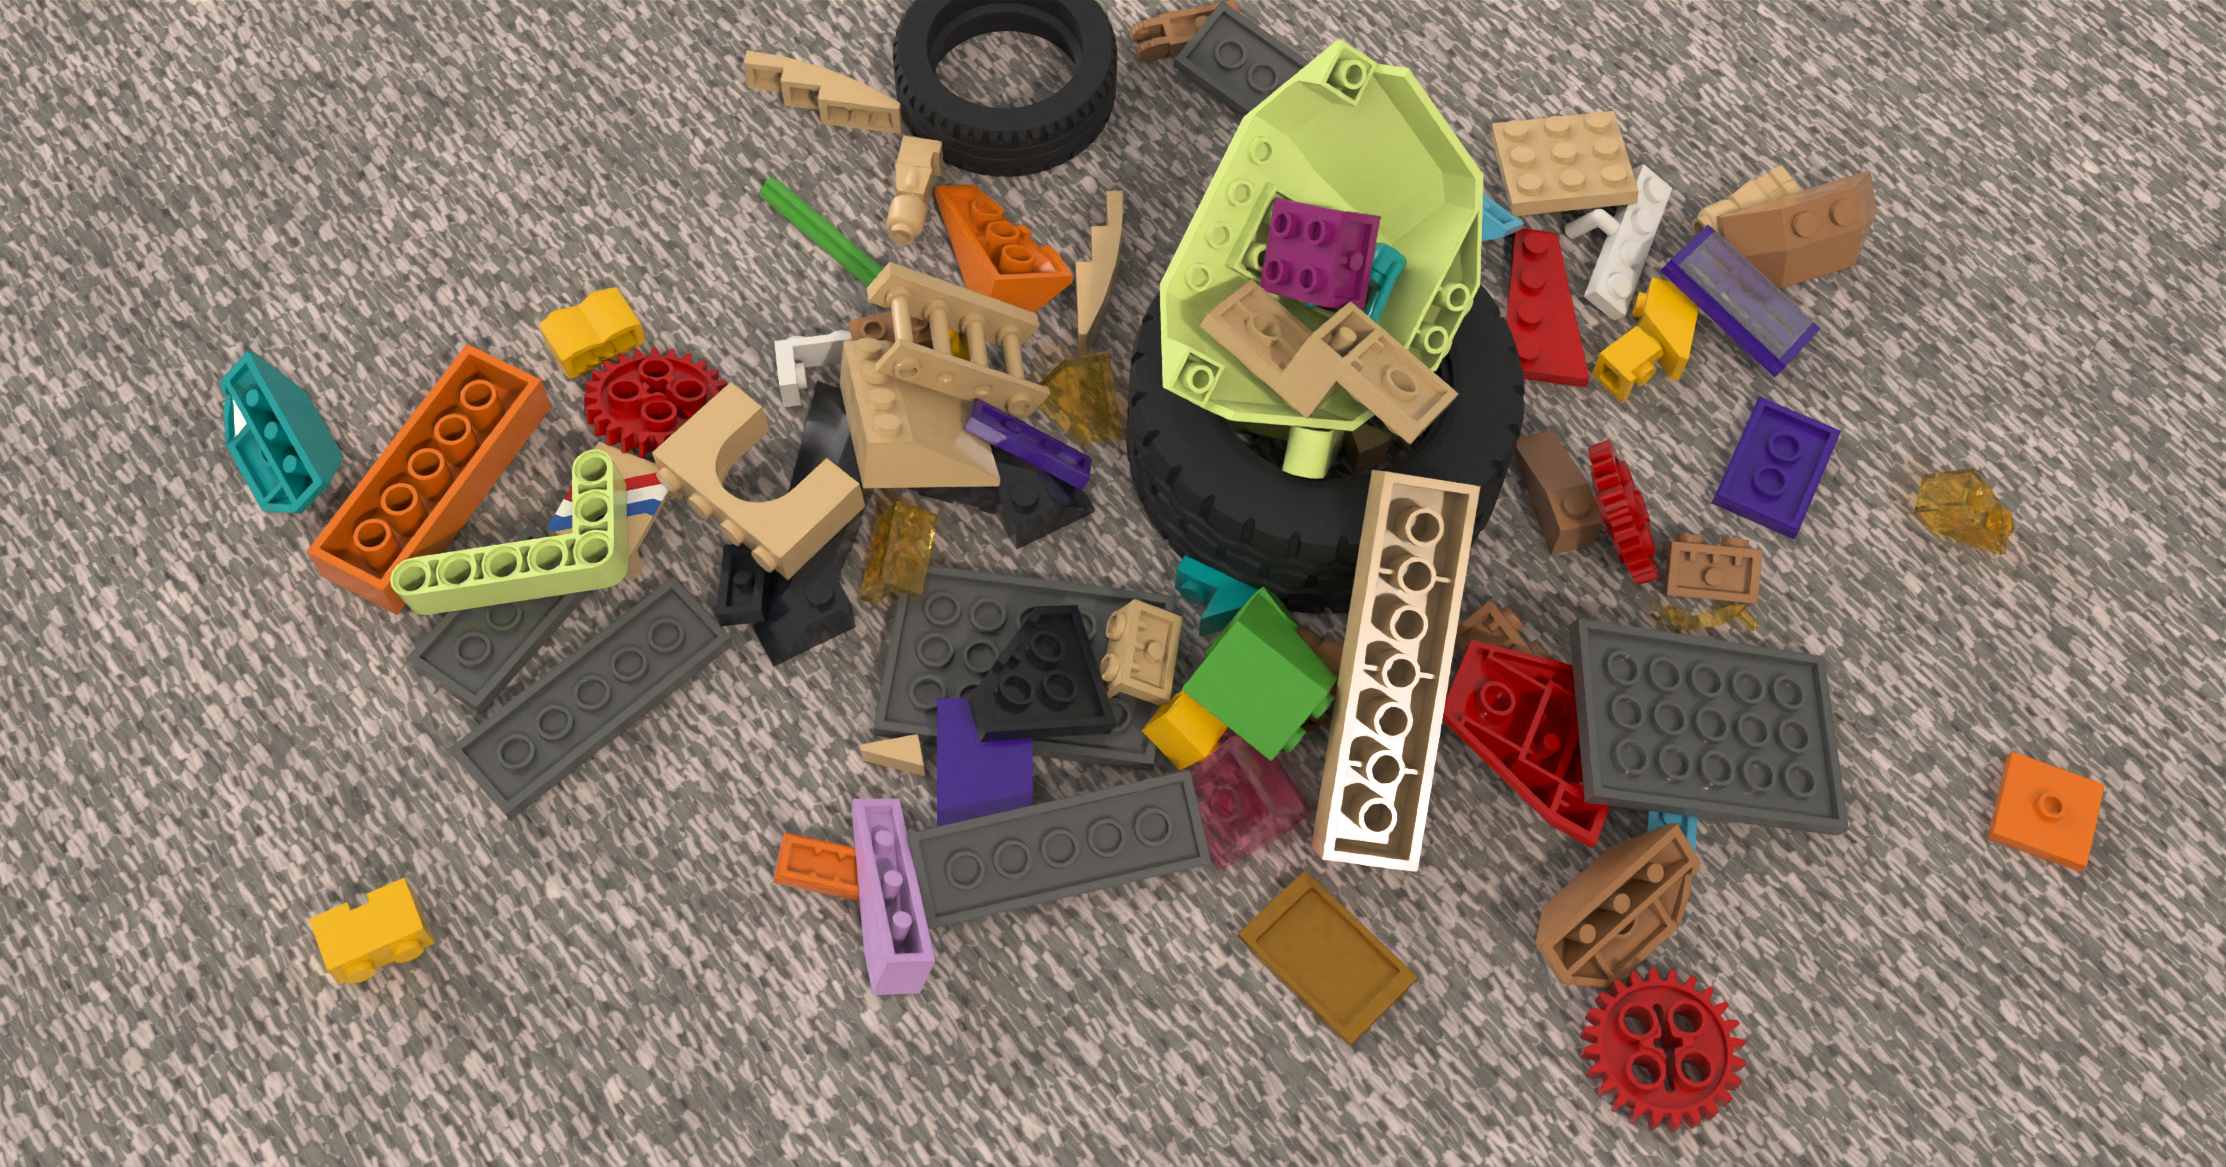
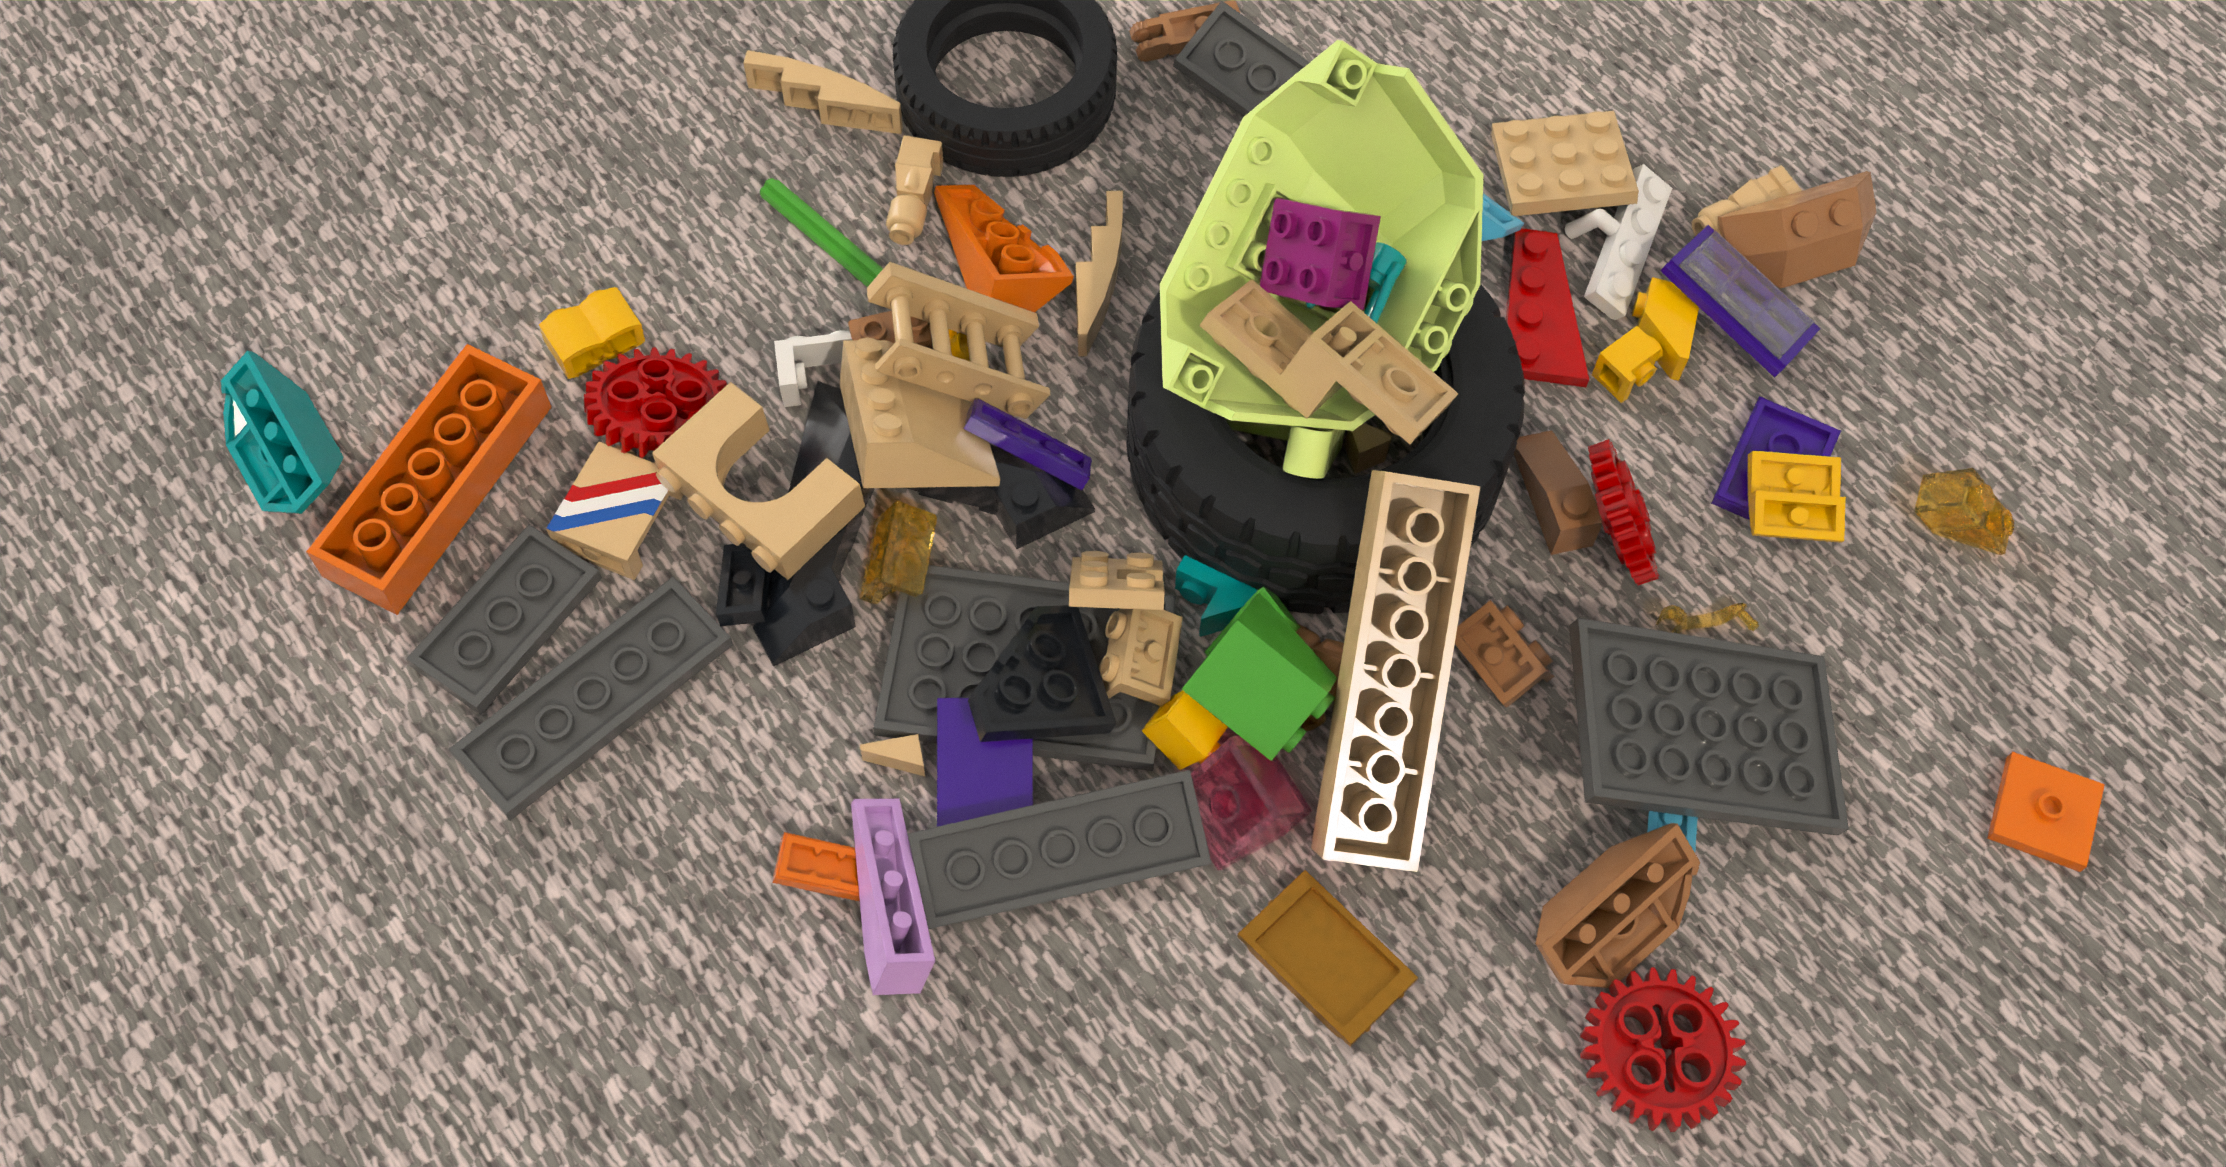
yellow brick [309,878,435,985] -> none
yellowish green beam [390,449,628,615] -> none
clear yellow slope [1038,351,1122,445] -> none
red wedge [1442,639,1610,848] -> none
medium nougat bracket [1662,534,1763,604] -> none
none -> tan plate [1069,551,1165,610]
none -> yellow slope [1747,451,1846,543]

